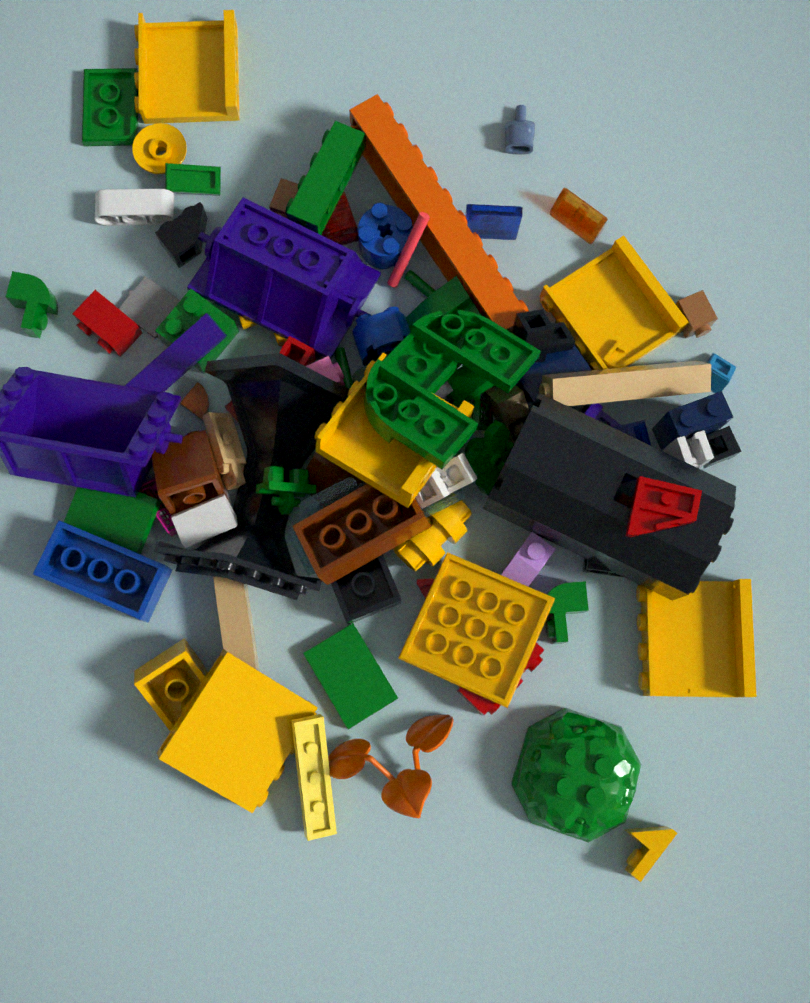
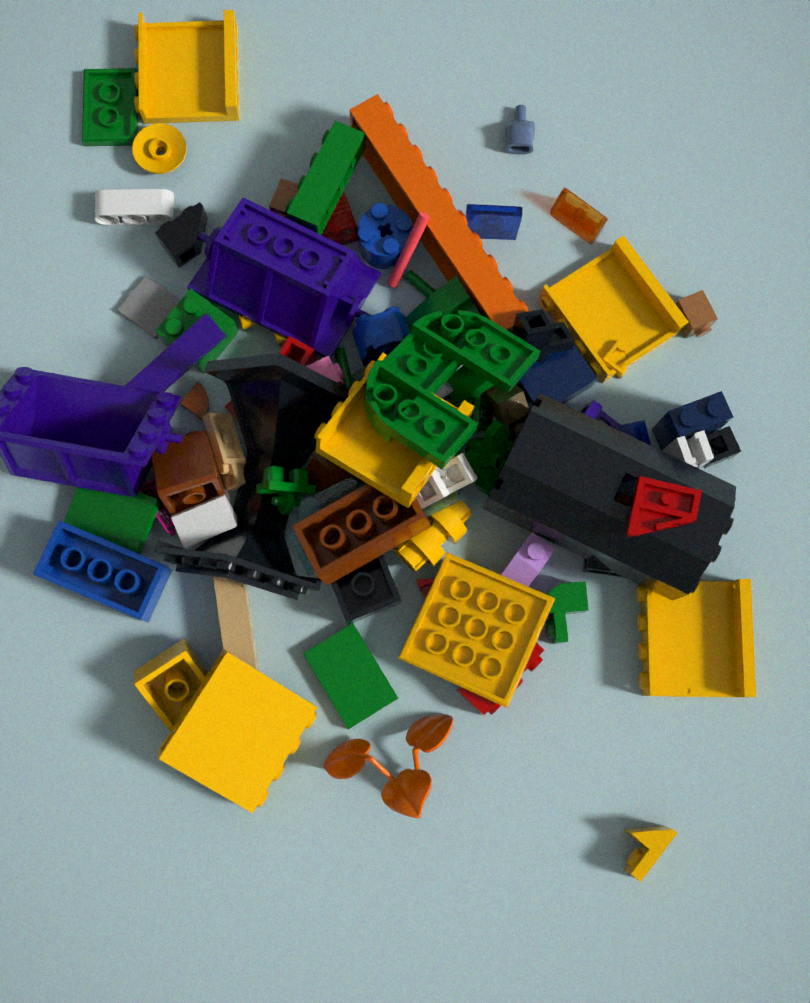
green brick [5,271,58,339] -> none
red brick [72,290,142,357] -> none
green tile [165,163,221,196] -> none
light yellow plate [291,714,337,841] -> none
green rock [511,708,642,843] -> none
tan brick [539,361,711,406] -> none
dark azure slope [707,353,736,393] -> none

